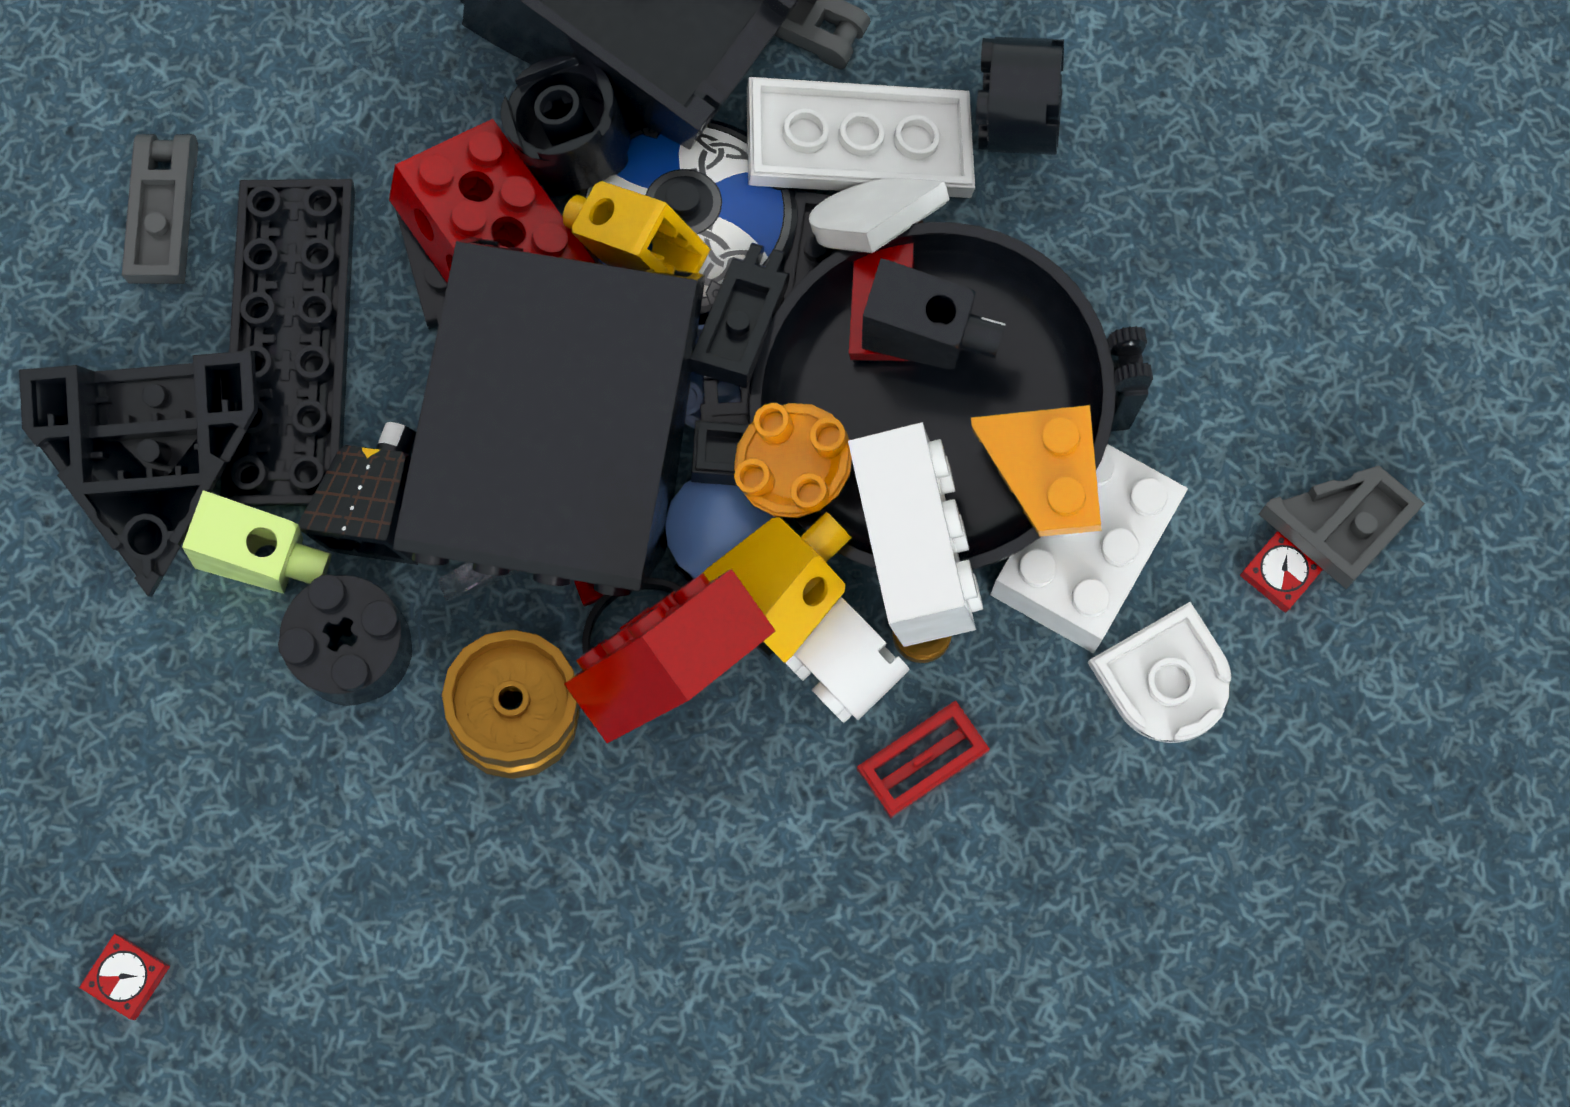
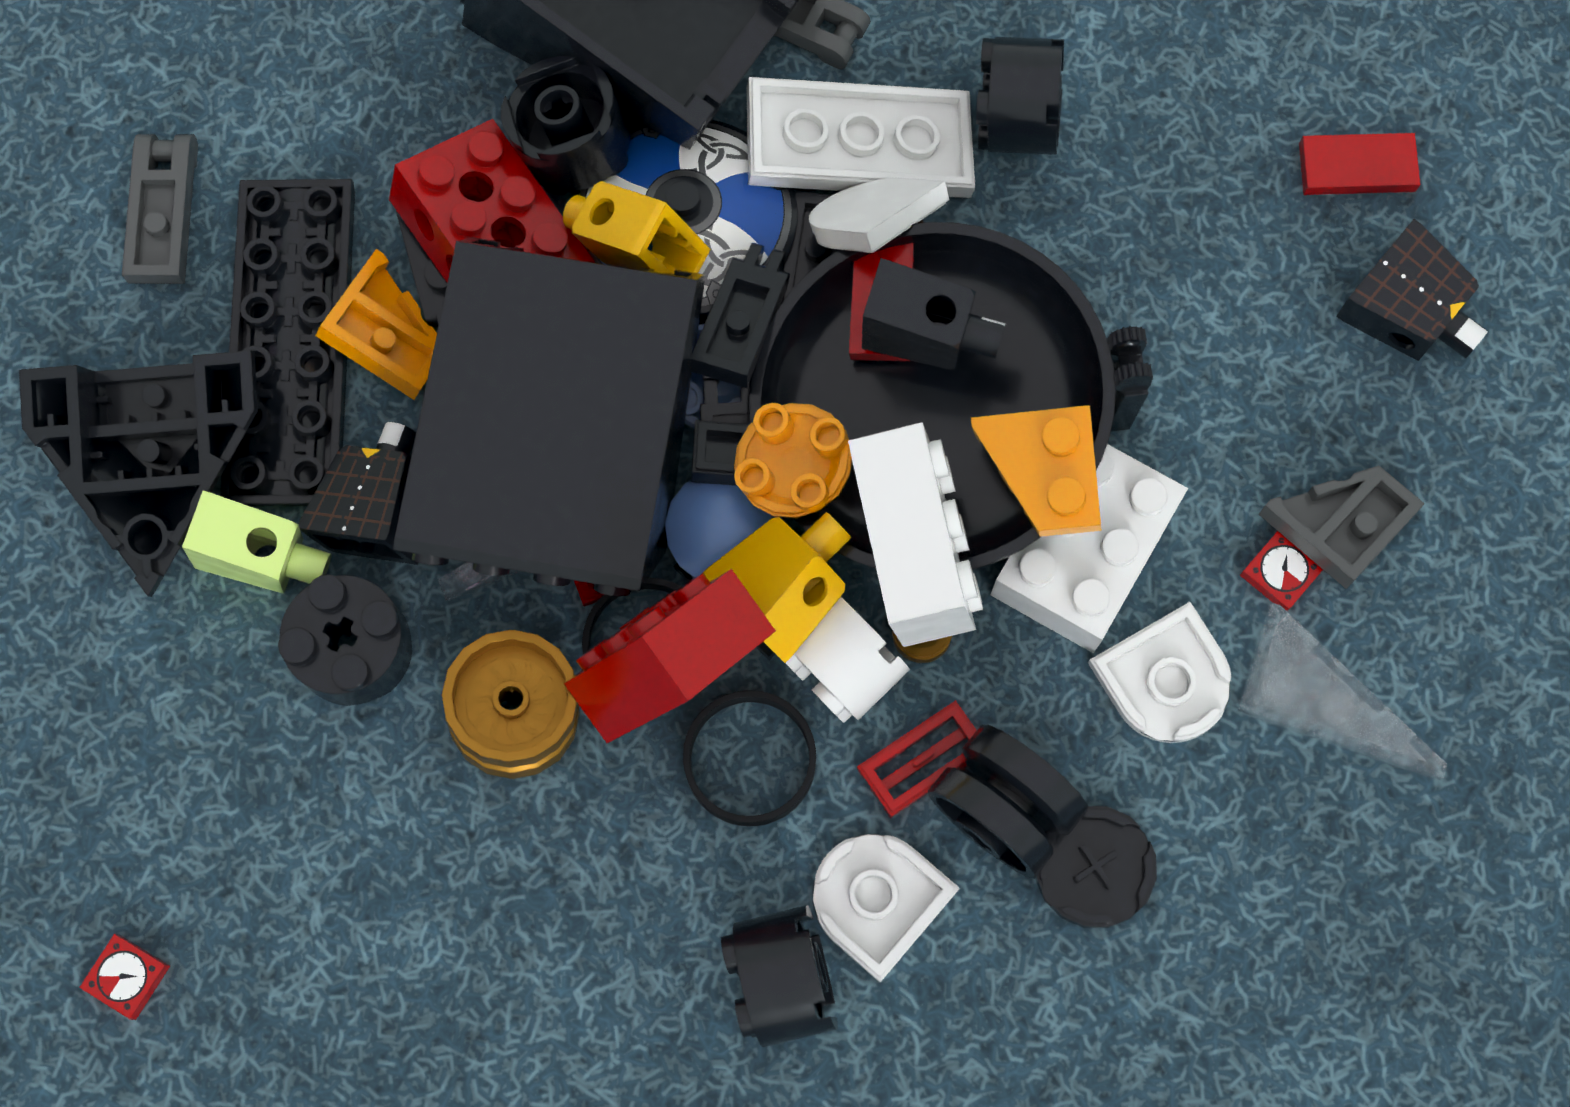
none -> light orange wing [315,249,437,400]
none -> black tyre [683,690,816,826]
none -> black brick [721,905,838,1047]
none -> white tile [813,834,960,982]
none -> black wheel [928,725,1088,879]
none -> black tile [1035,806,1157,928]
none -> clear wing [1236,603,1447,781]
none -> red tile [1299,133,1421,195]
none -> black torso [1336,219,1488,361]

